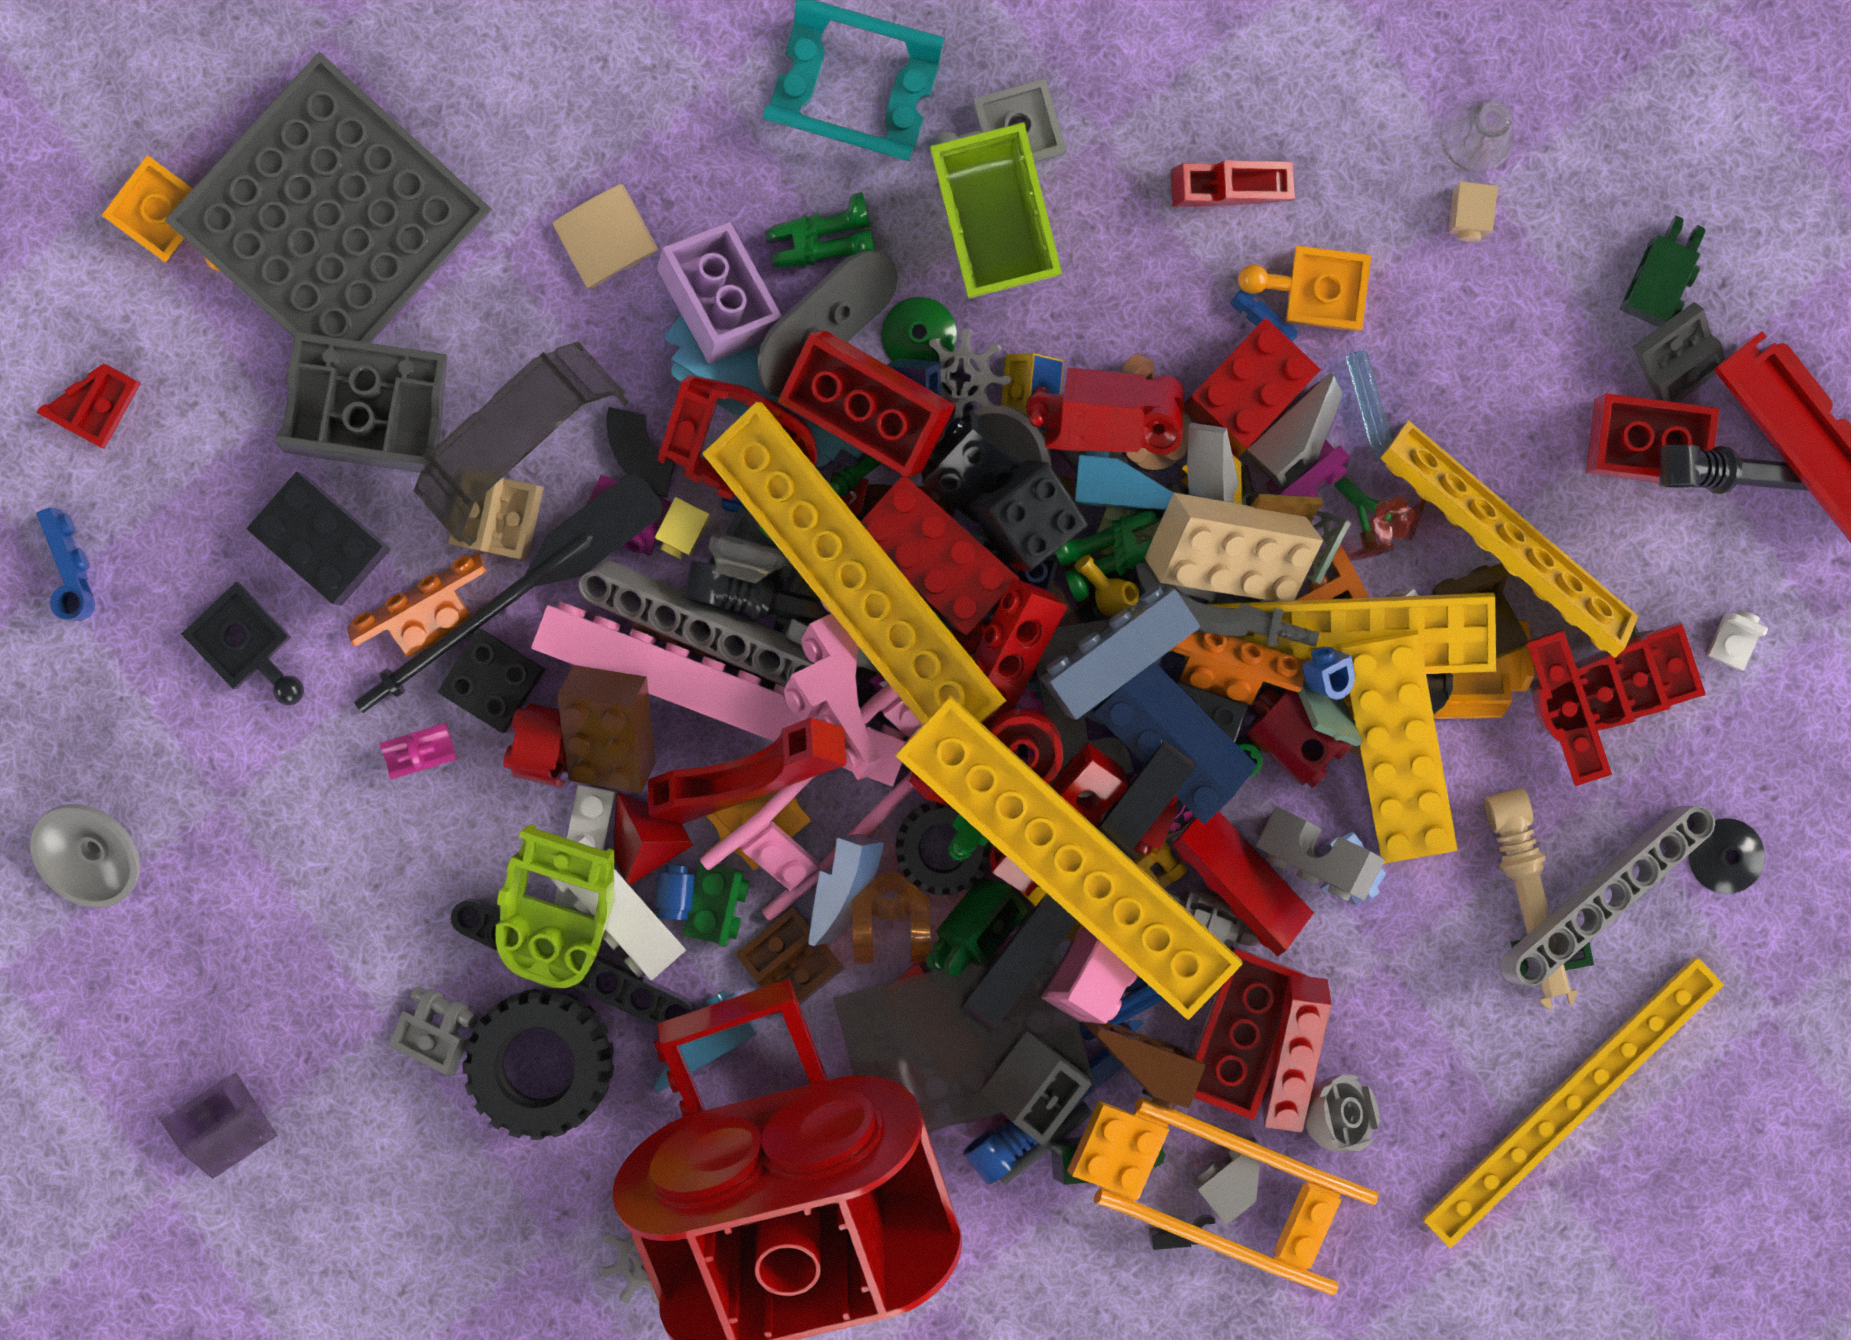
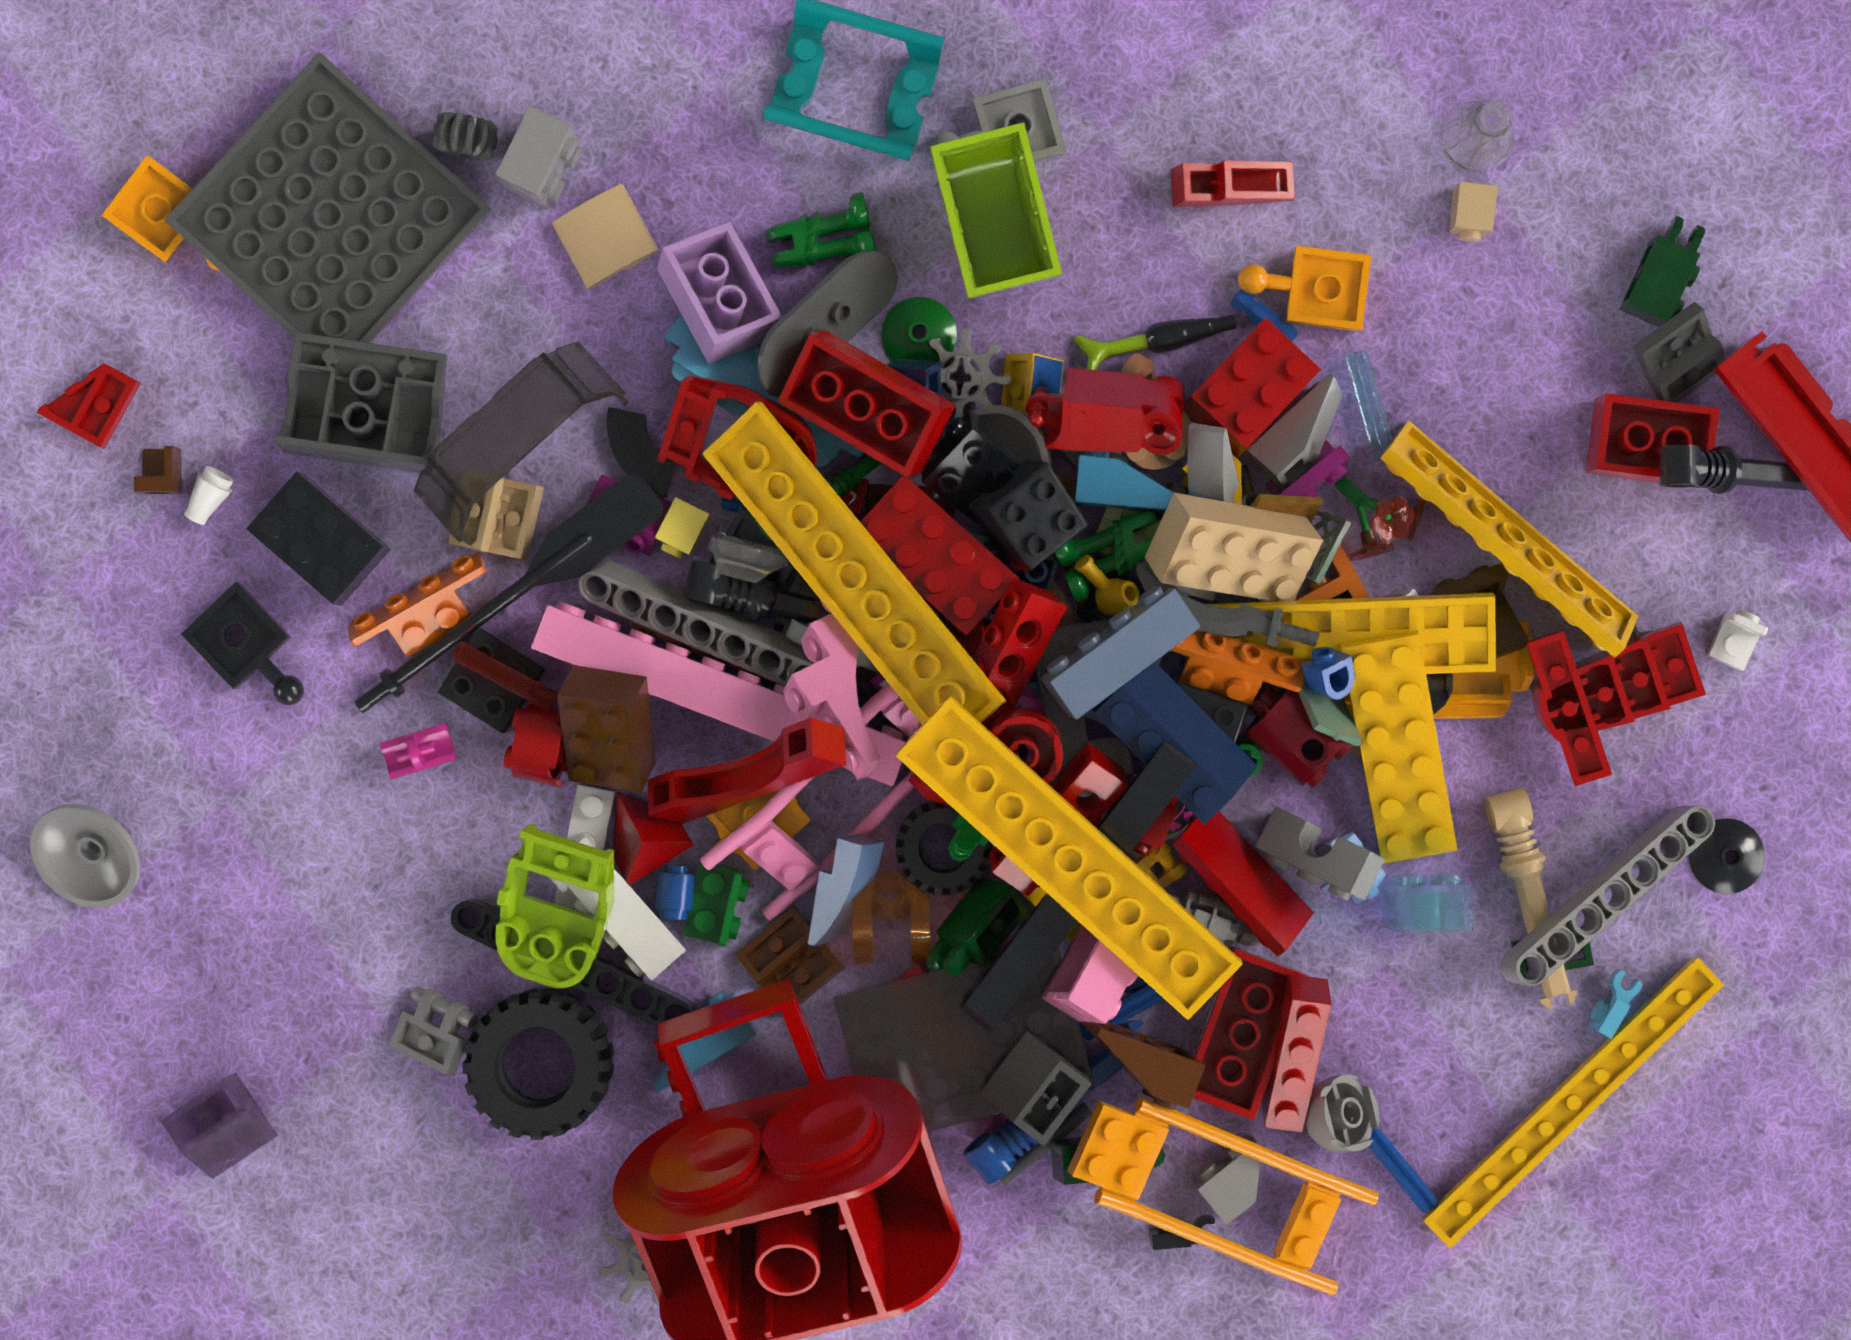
blue plate [36,507,95,621] -> none
none -> reddish brown panel [134,446,182,495]
none -> white cone [184,466,233,525]
none -> dark grey gear [432,112,498,161]
none -> clear red axle [451,642,558,710]
none -> light grey brick [495,106,582,209]
none -> black piece [1074,314,1237,370]
none -> blue axle [1368,1127,1439,1213]
none -> clear light blue brick [1382,873,1474,933]
none -> medium azure plate [1590,969,1642,1039]

